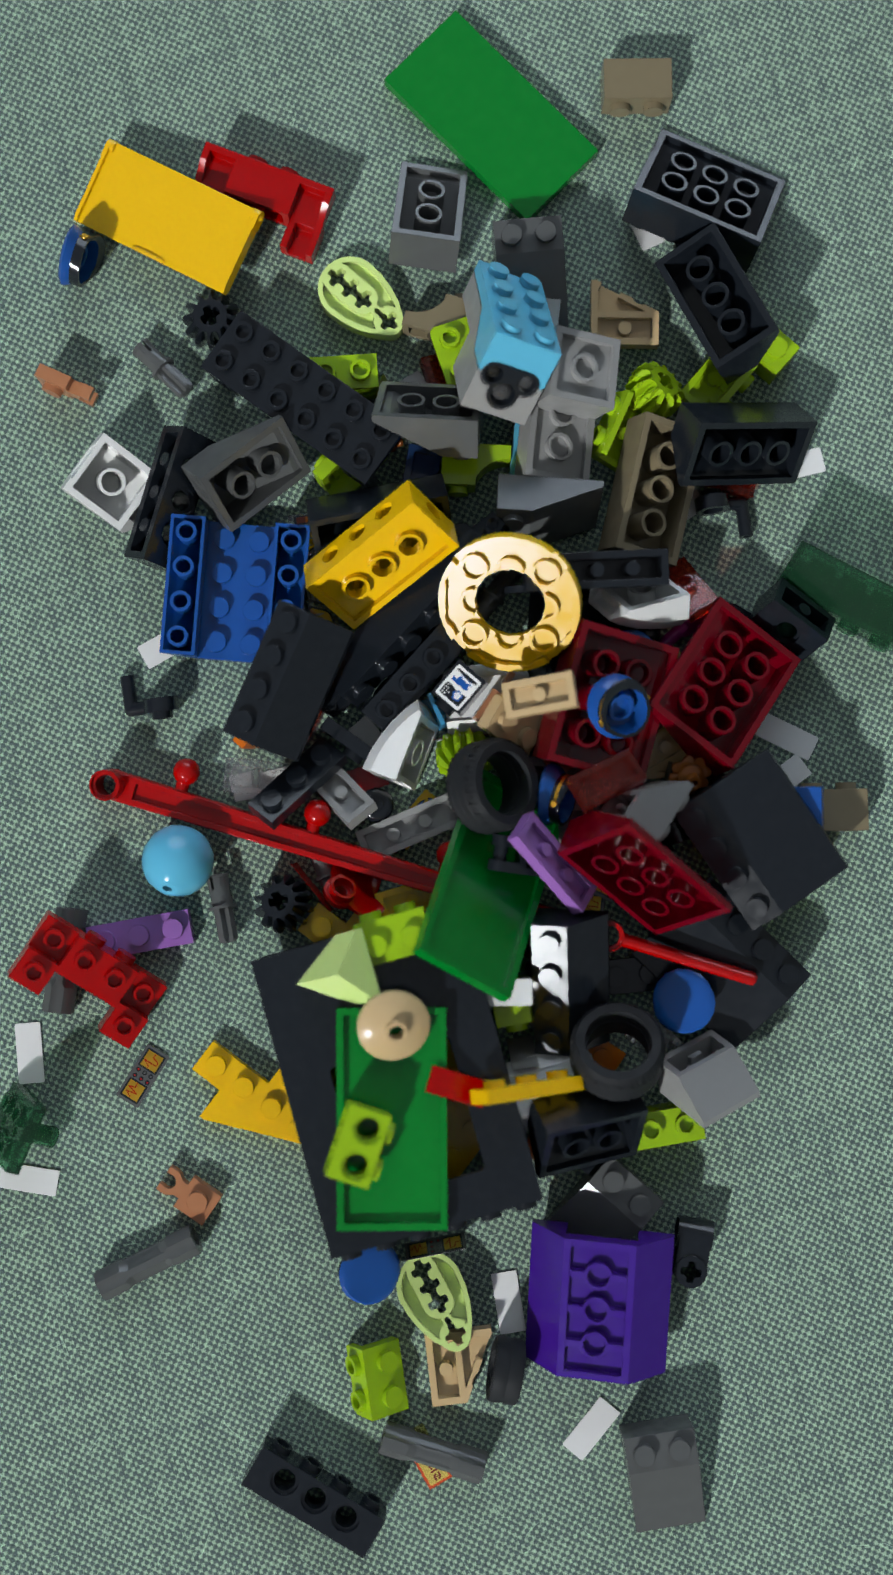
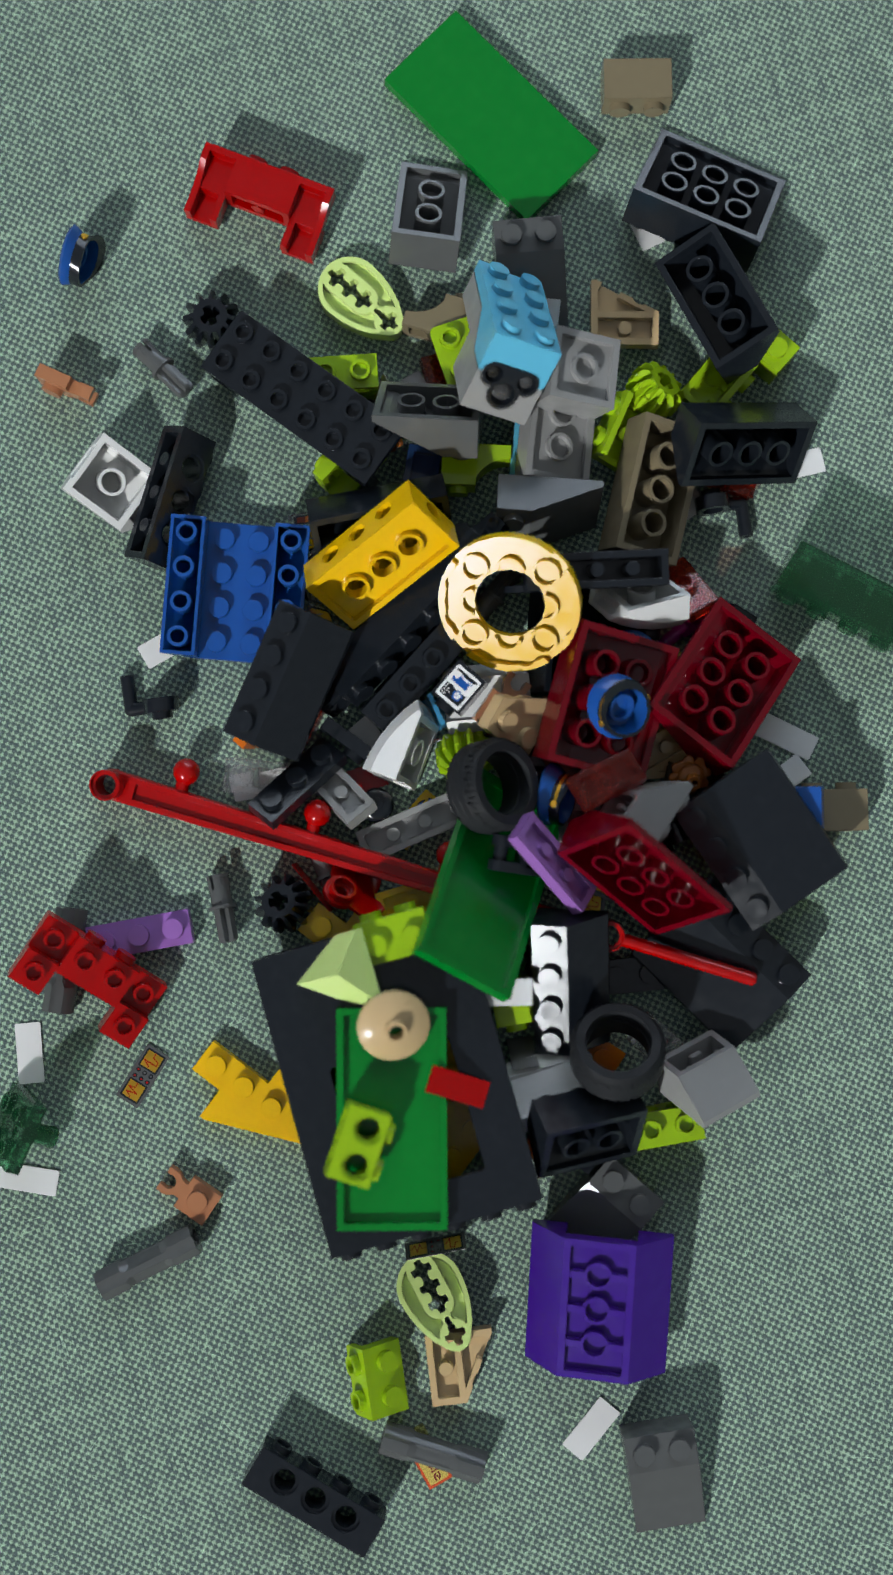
yellow door [74,139,265,295] -> none
medium azure piece [142,825,214,896] -> none
dark grey slope [181,415,311,532] -> none
blue piece [339,1247,400,1305] -> none
yellow plate [470,1069,584,1105] -> none
black tyre [486,1335,526,1405] -> none
white sticker [491,1270,526,1335] -> none
tan plate [501,670,580,720] -> none
blue piece [653,969,715,1034] -> none
black piece [672,1215,714,1288] -> none
black brick [749,578,836,661] -> none

